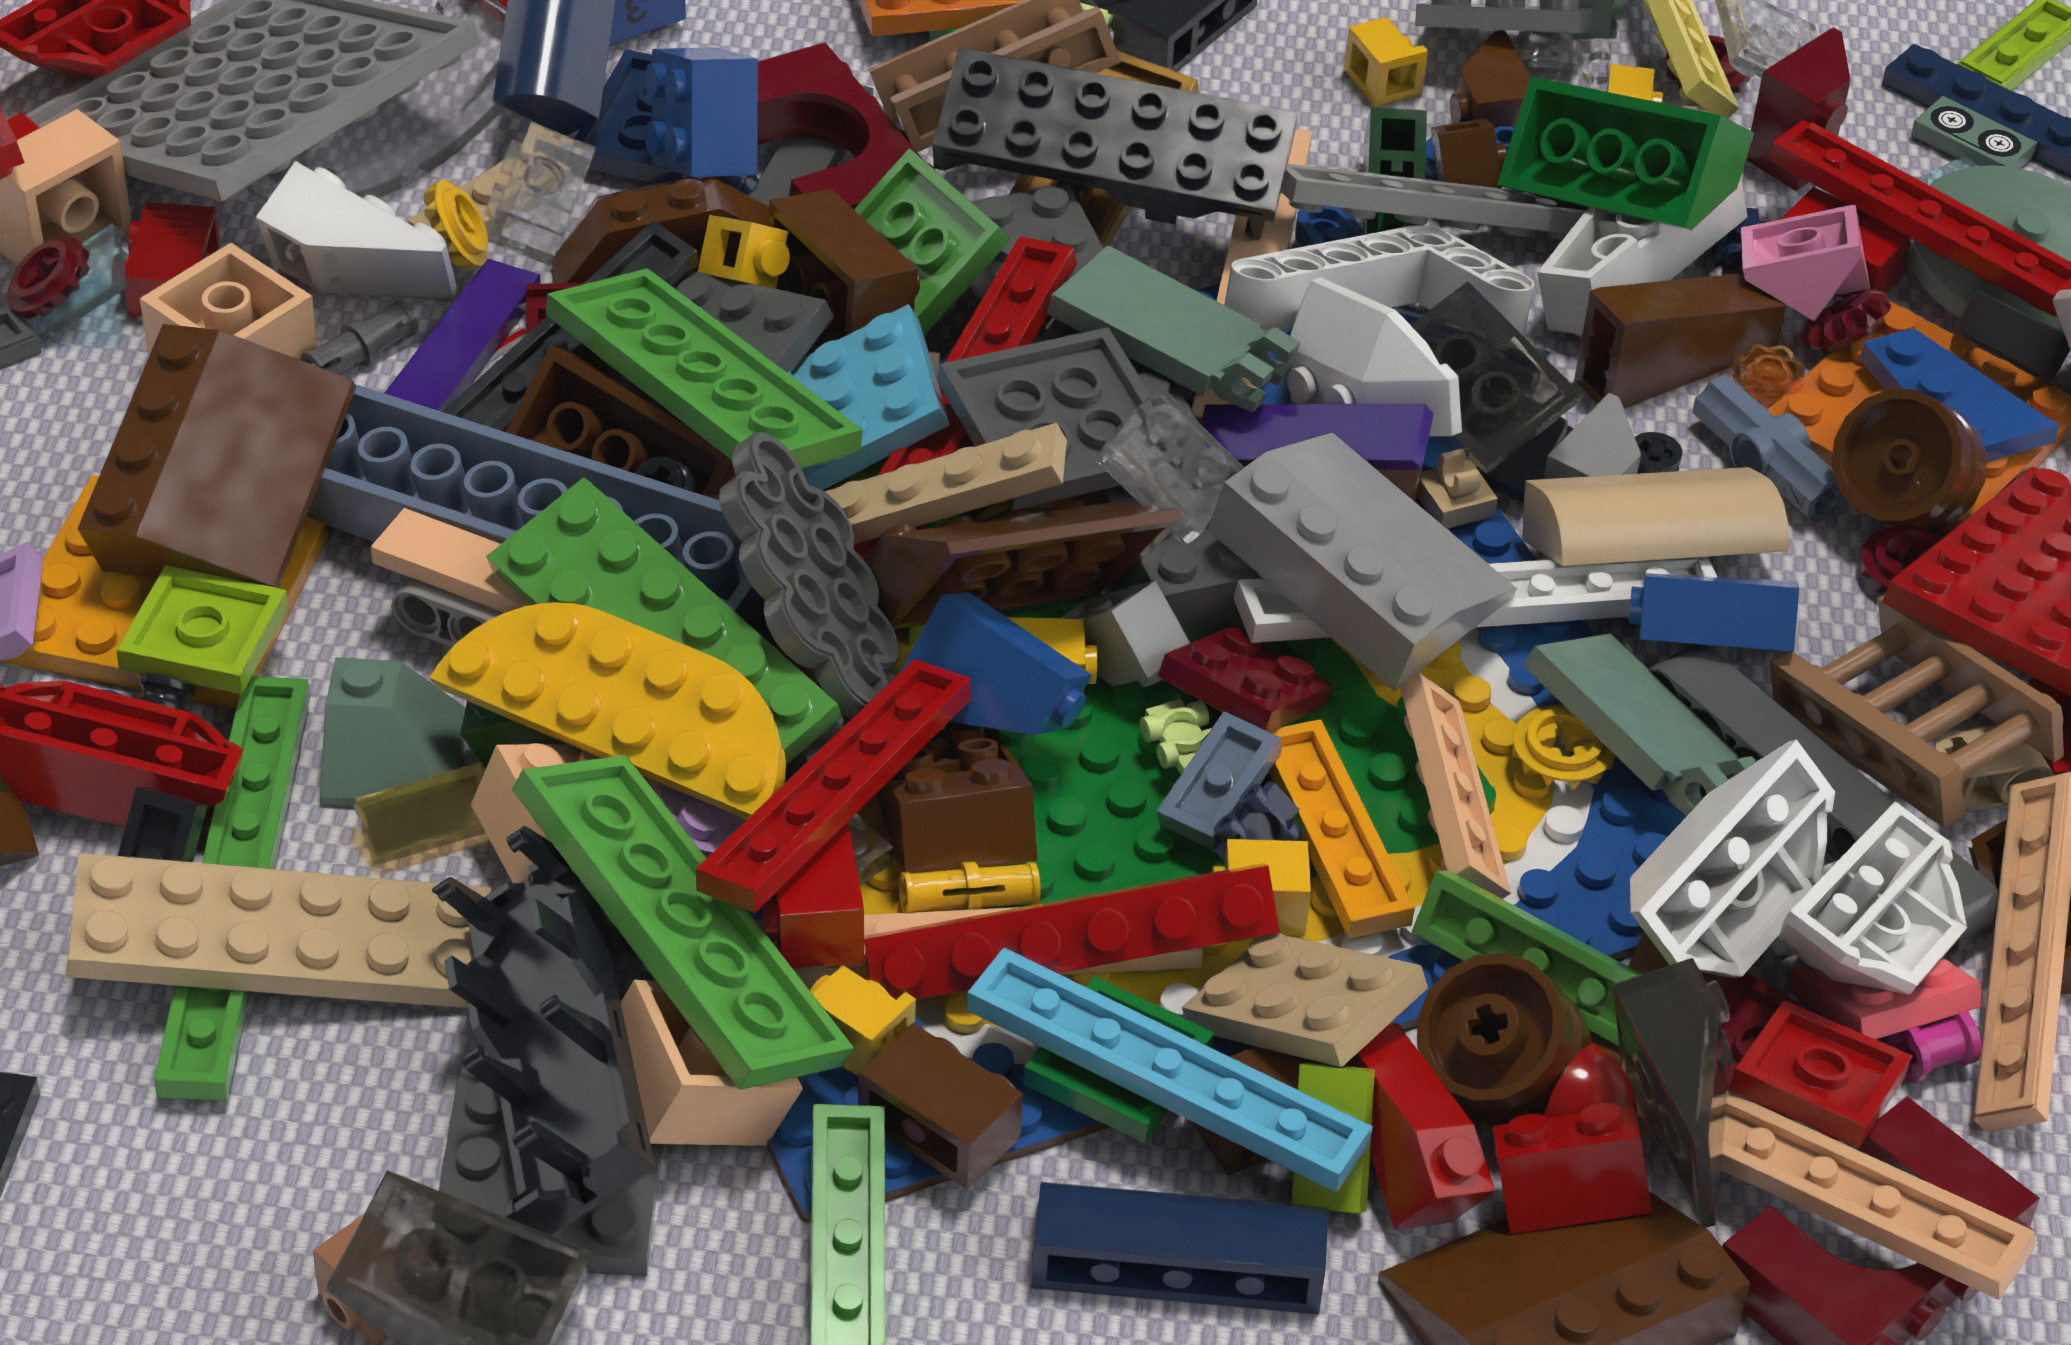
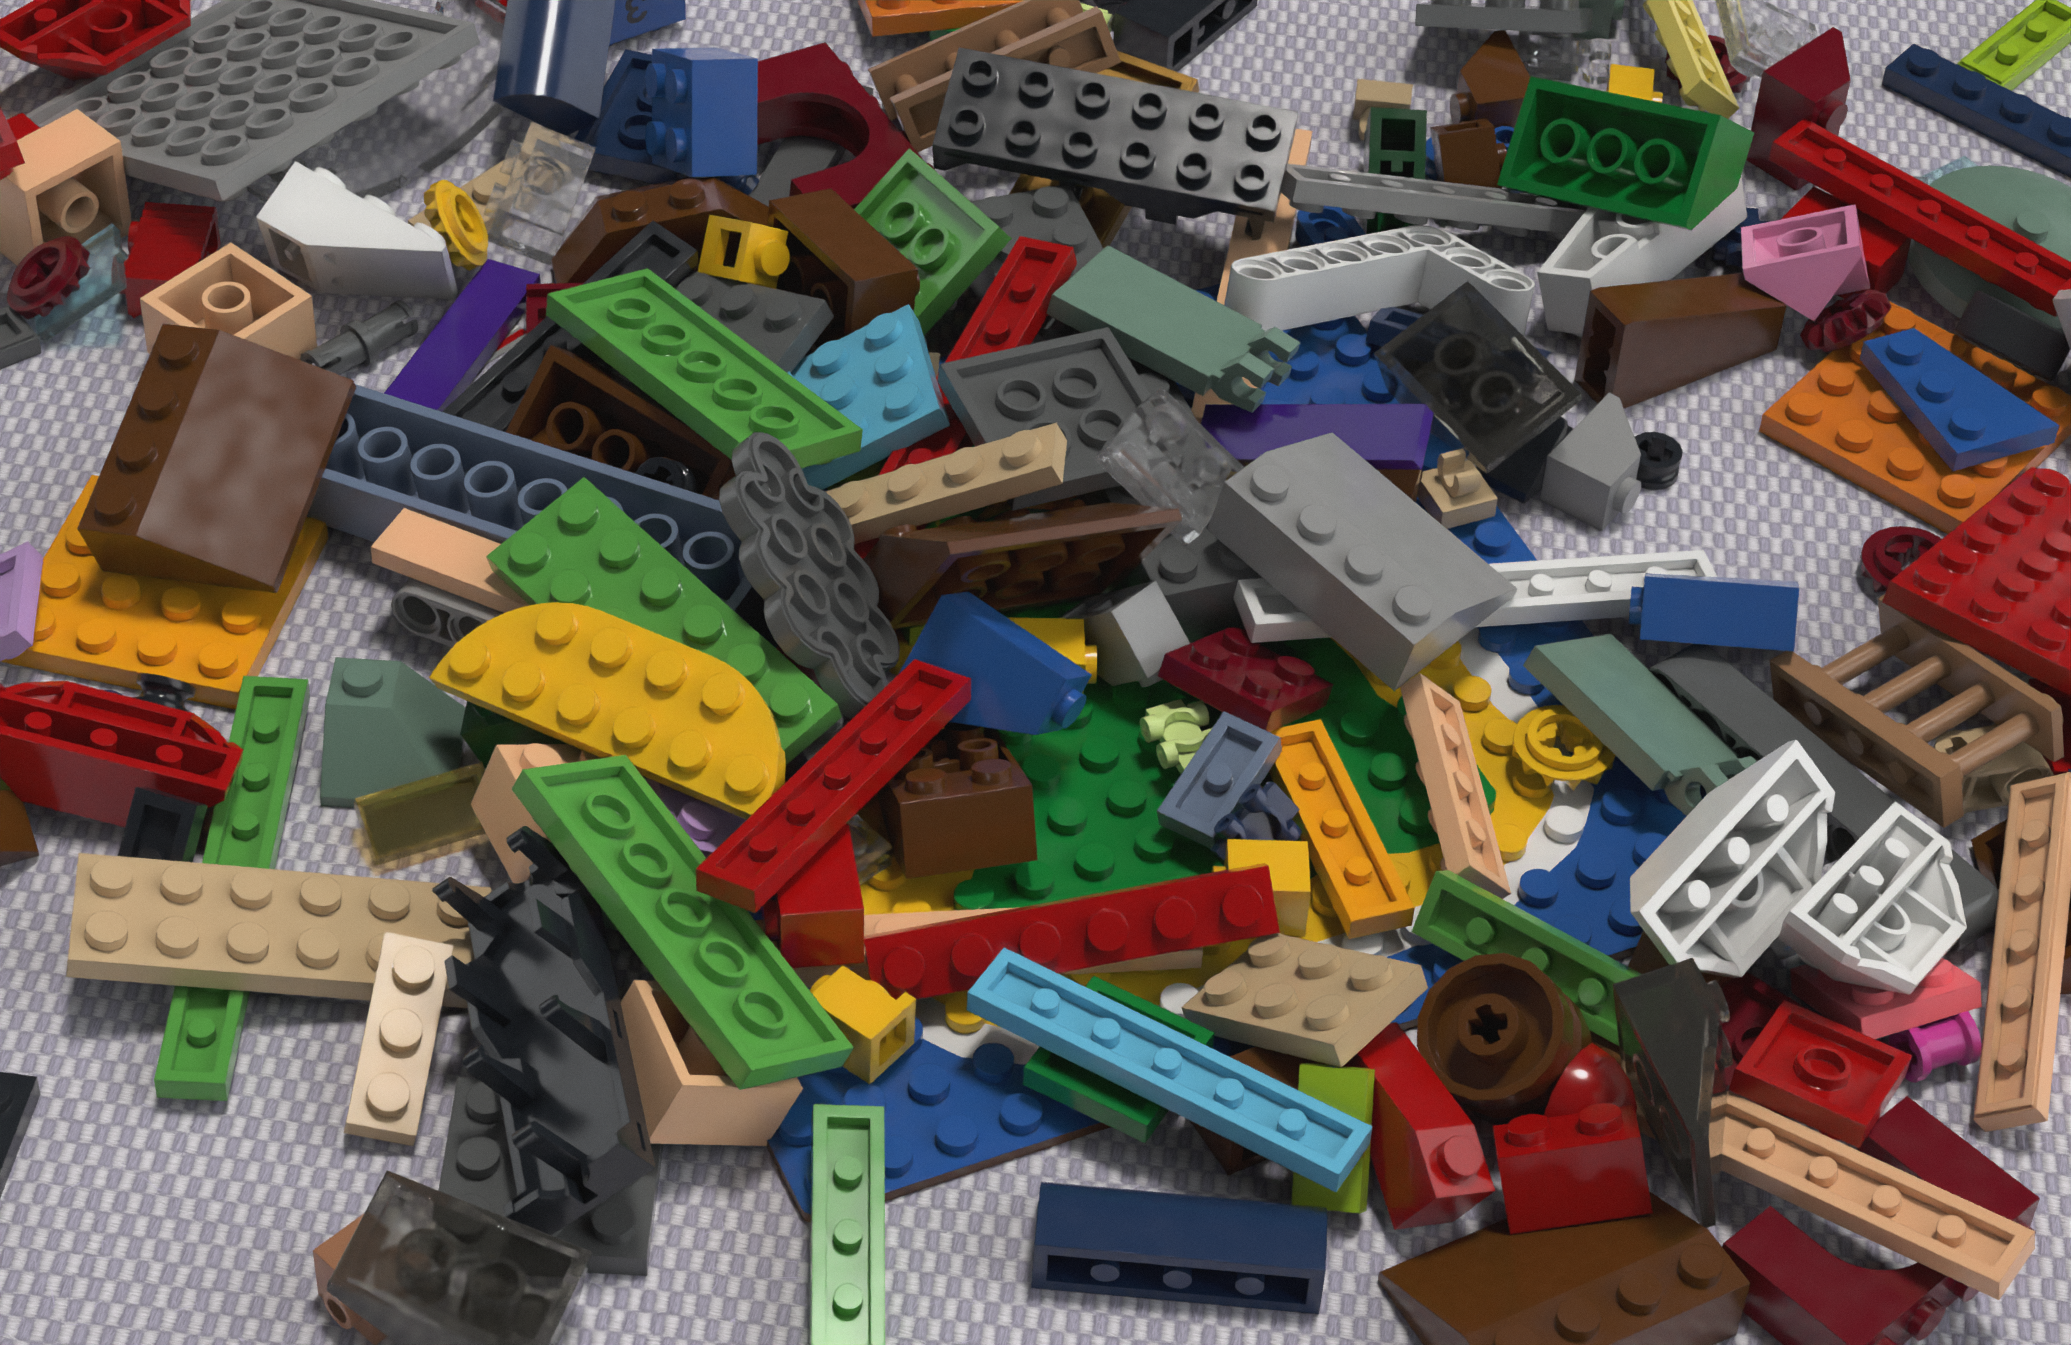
lime plate [116,565,289,694] -> none
reddish brown brick [858,1023,1023,1190] -> none
yellow pin [899,861,1041,913] -> none
white wedge [1287,277,1462,436] -> none
yellow brick [1344,17,1428,107] -> none
tan brick [1522,467,1789,566] -> none
sand blue piece [1692,374,1846,523] -> none
clear orange plate [1732,344,1805,408] -> none
reddish brown wheel [1832,389,1987,532] -> none
sand green tile [1911,96,2037,169] -> none
none -> tan plate [343,932,453,1146]
none -> tan tile [1353,79,1413,141]

